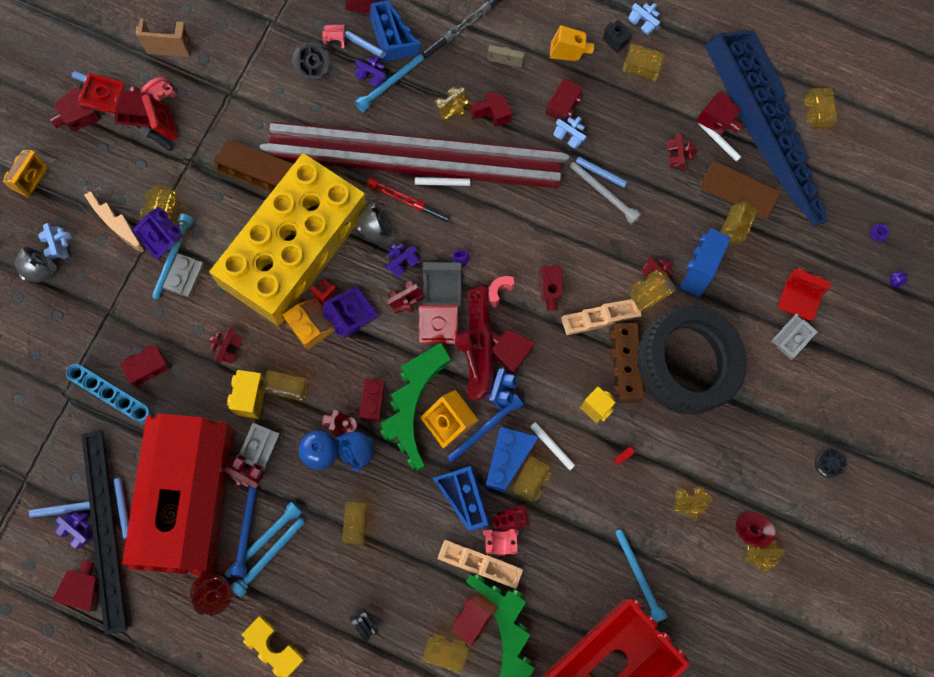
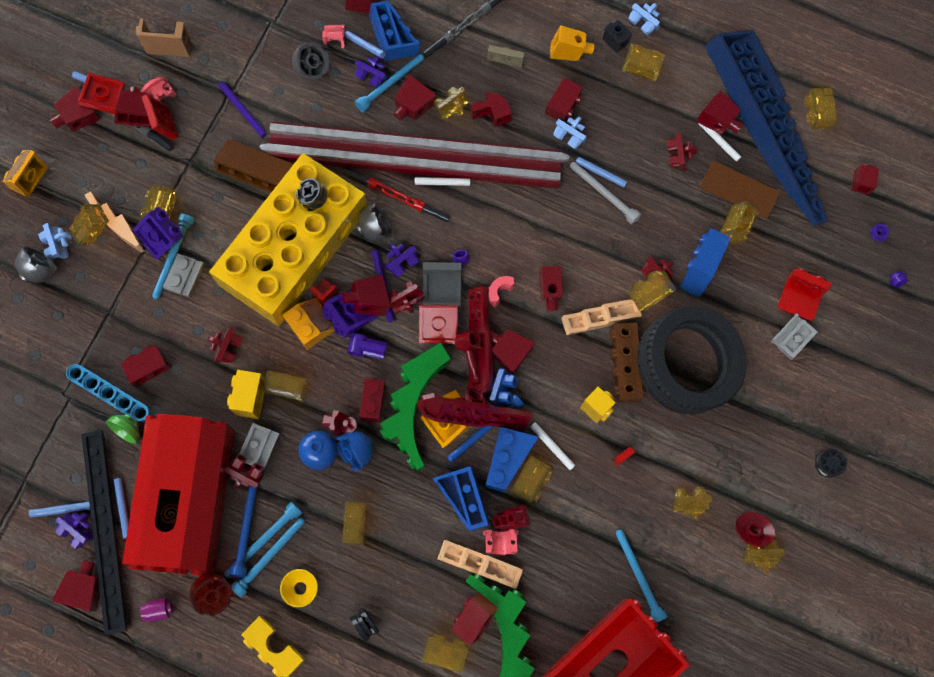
none -> clear yellow brick [69,204,109,246]
none -> bright green piece [106,414,140,444]
none -> magenta brick [140,598,173,623]
none -> dark purple bar [218,81,267,138]
none -> yellow piece [280,569,318,607]
none -> black wheel [296,178,328,209]
none -> dark red torso [342,275,390,316]
none -> dark purple piece [347,333,387,360]
none -> dark purple bar [371,250,395,323]
none -> dark red torso [394,75,436,121]
none -> dark red piece [418,388,532,430]
none -> dark red brick [851,164,879,195]

